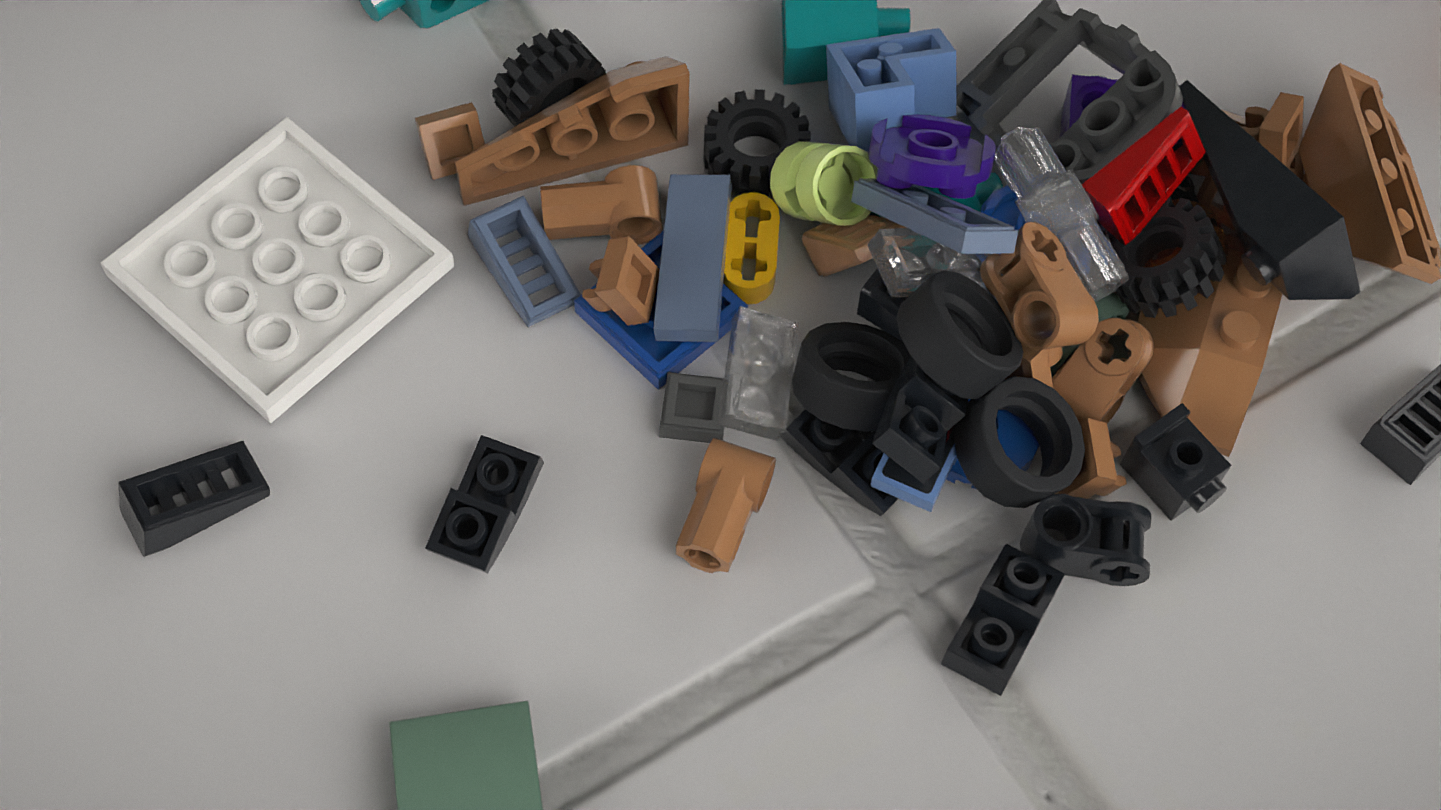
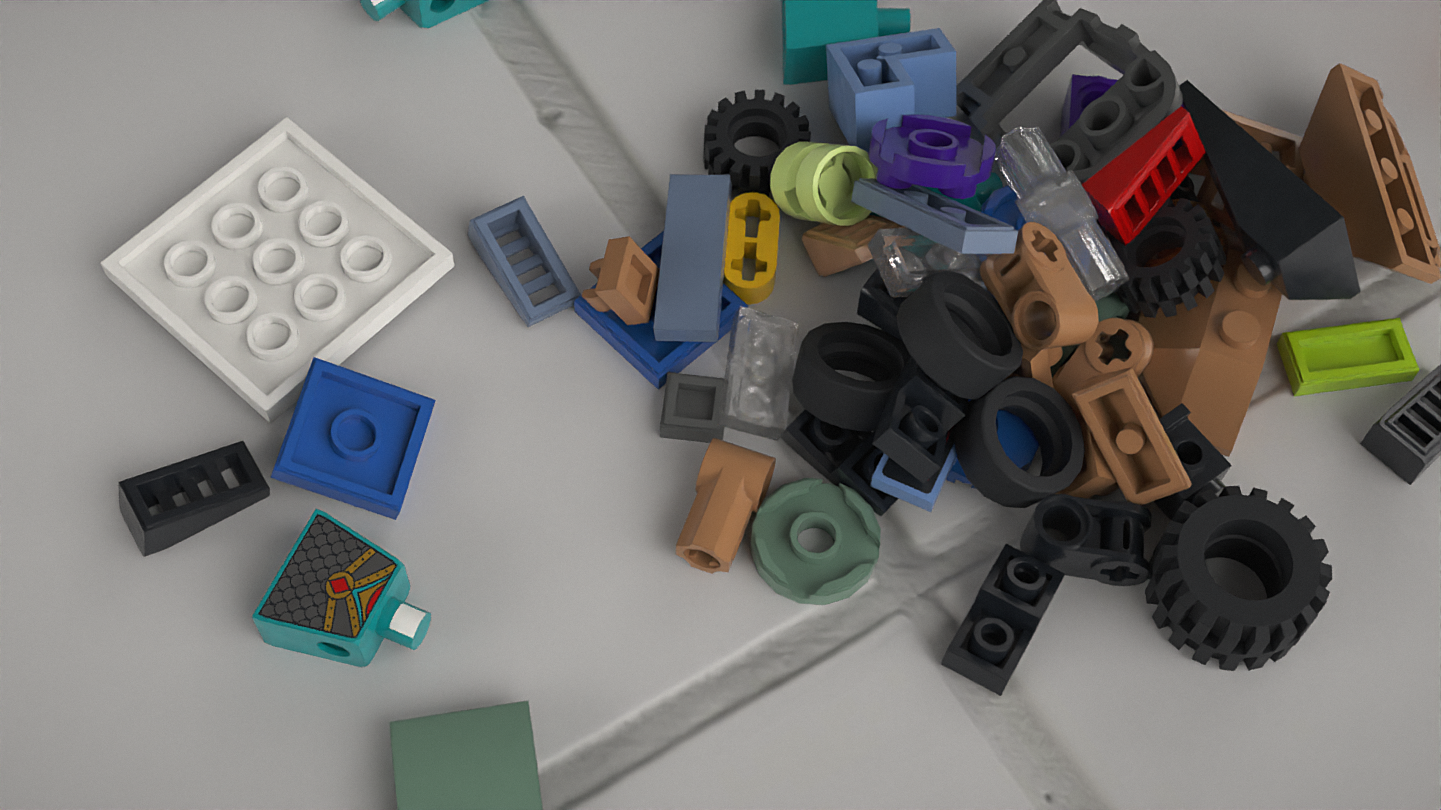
medium nougat tile [415,102,485,180] -> none
black slope [425,435,544,574] -> none
medium nougat wedge [455,56,690,206] -> none
black tyre [492,29,606,126] -> none
medium nougat piece [540,165,663,245] -> none
medium nougat tile [1241,92,1304,168] -> none
none -> torso [252,509,431,667]
none -> blue tile [270,357,436,520]
none -> sand green tile [750,478,881,605]
none -> medium nougat slope [1072,367,1192,505]
none -> black tyre [1145,486,1332,671]
none -> lime tile [1276,318,1419,397]

